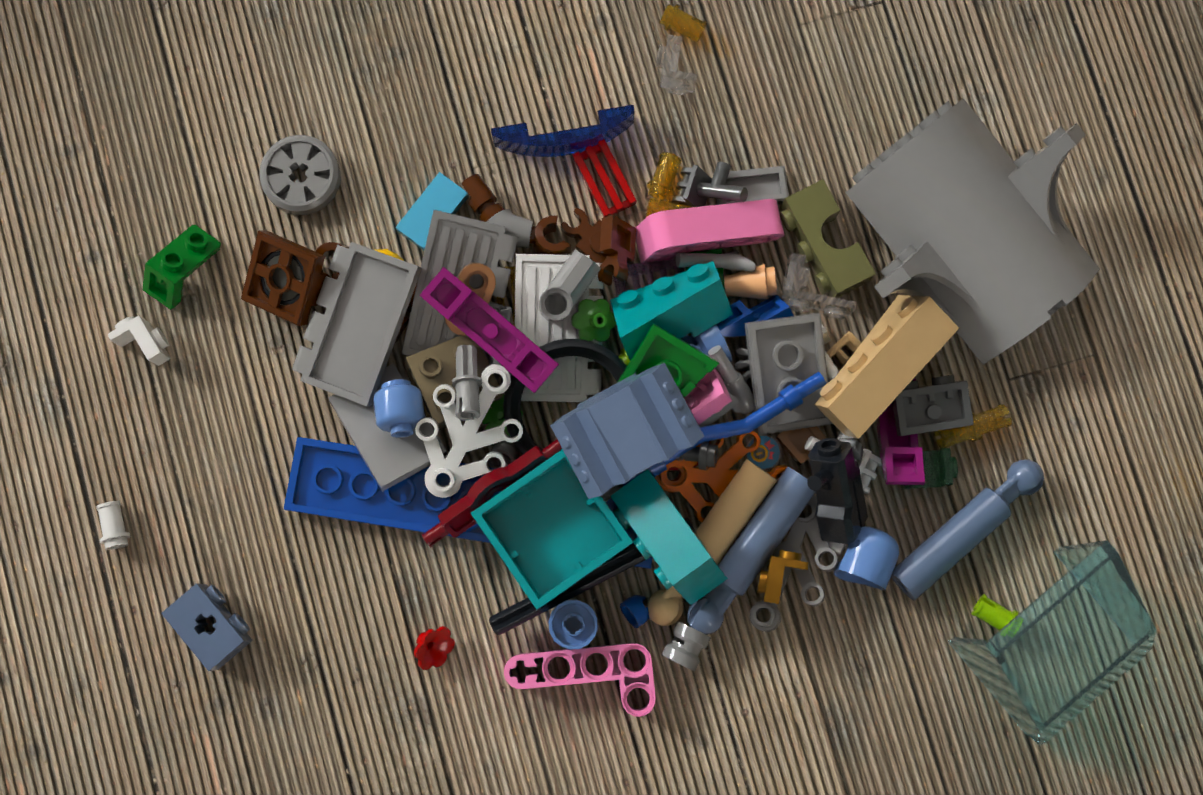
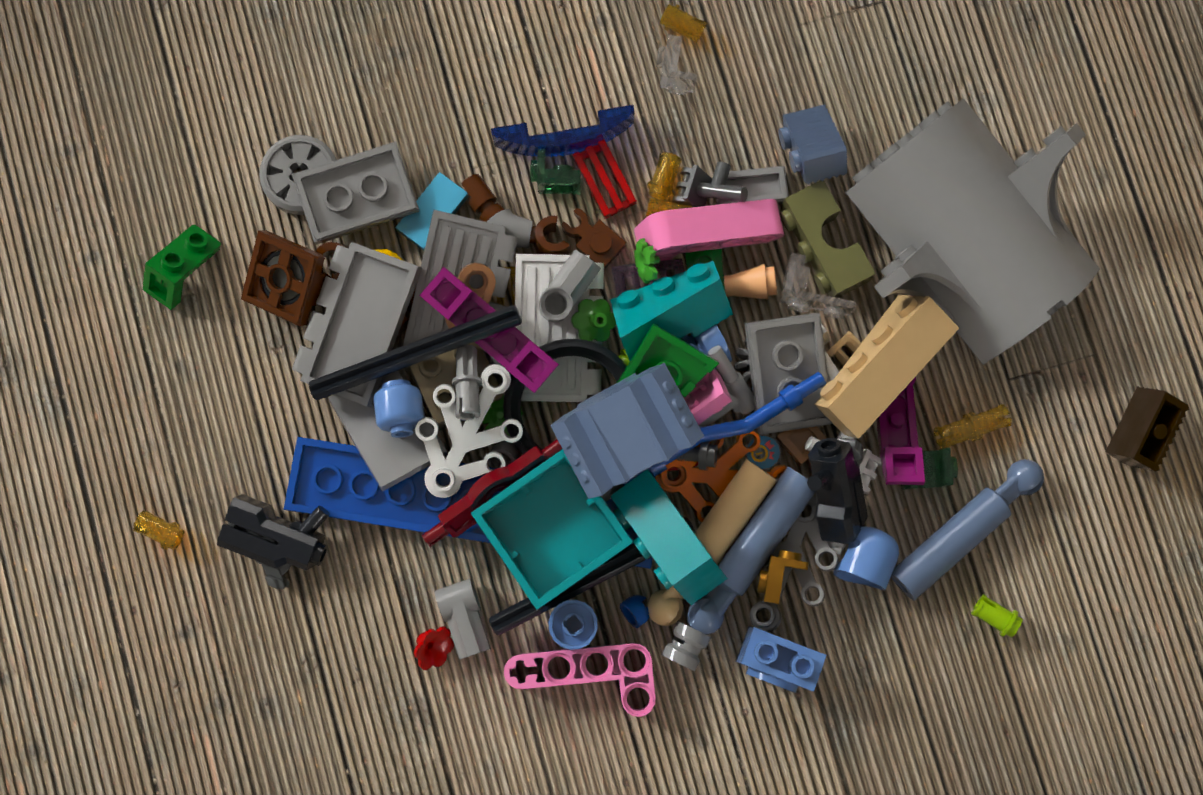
white pin [96,501,131,550] -> none
white bracket [108,315,171,366] -> none
sand blue brick [161,583,253,671] -> none
reddish brown plate [598,215,636,286] -> none
light grey piece [675,250,756,272] -> none
blue slope [716,295,794,337] -> none
dark grey bracket [892,375,974,436] -> none
clear light blue windscreen [948,540,1157,746] -> none
none -> clear yellow pin [133,510,185,550]
none -> black piece [217,494,330,589]
none -> light grey tile [292,141,419,245]
none -> black axle [308,305,522,400]
none -> light grey piece [434,579,491,660]
none -> clear green bracket [530,149,581,195]
none -> bright green plant [634,238,660,284]
none -> medium blue brick [736,626,827,693]
none -> sand blue brick [778,104,847,185]
none -> dark brown brick [1105,386,1189,472]

